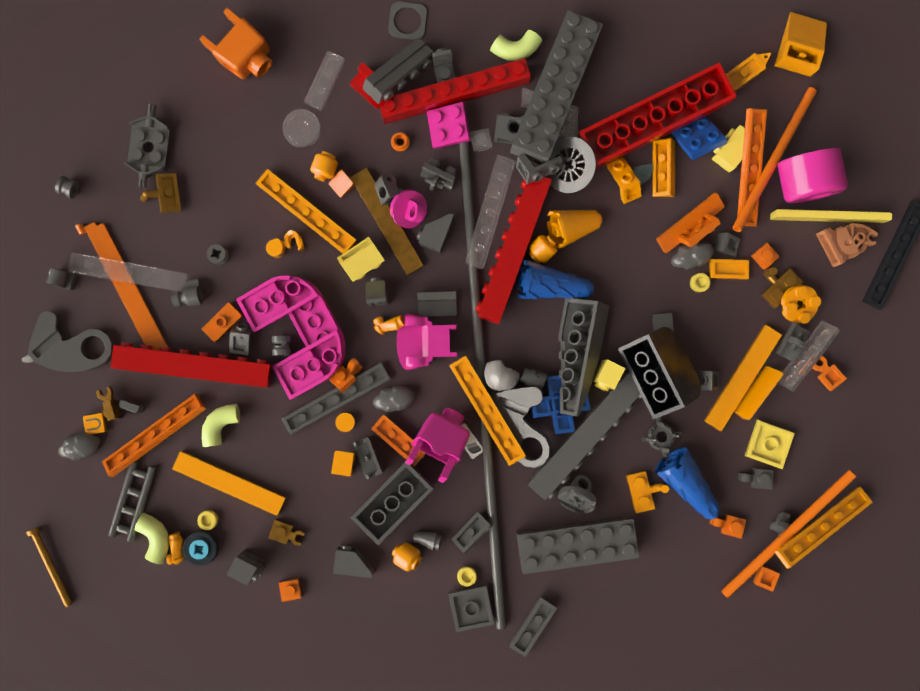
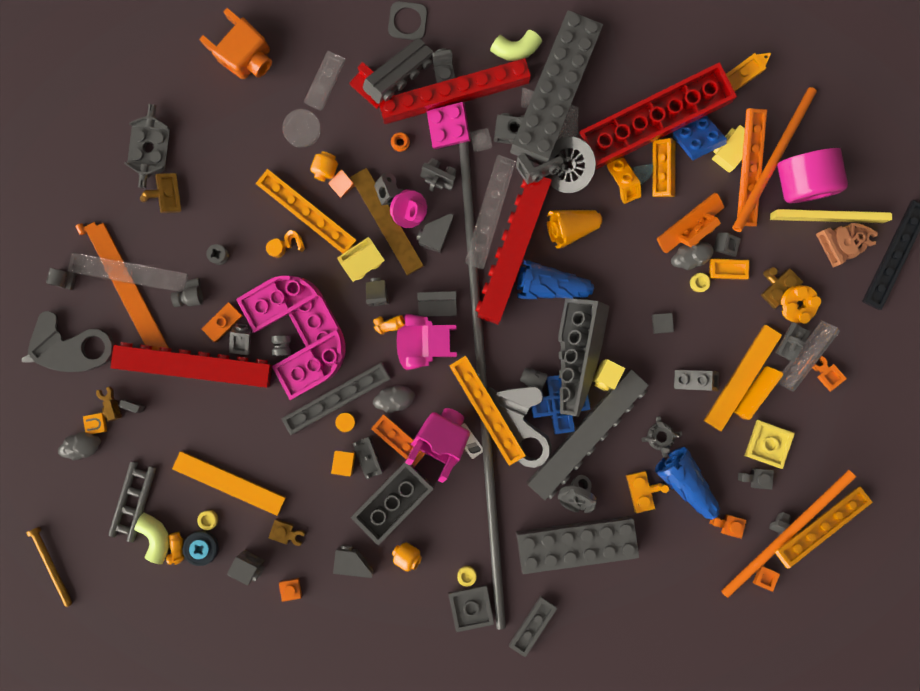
dark grey wheel [55,175,80,199] -> none
orange tile [102,393,206,478] -> none
yellowish green cylinder [202,404,240,447] -> none
orange plate [329,358,363,393] -> none
dark grey cone [413,531,443,551] -> none
dark grey plate [451,512,492,554] -> none
light grey hair [484,360,519,391] -> none
light orange head [529,235,557,263] -> none
black brick [618,327,701,419] -> none
orange plate [751,243,780,270] -> none
light orange slope [774,12,827,77] -> none

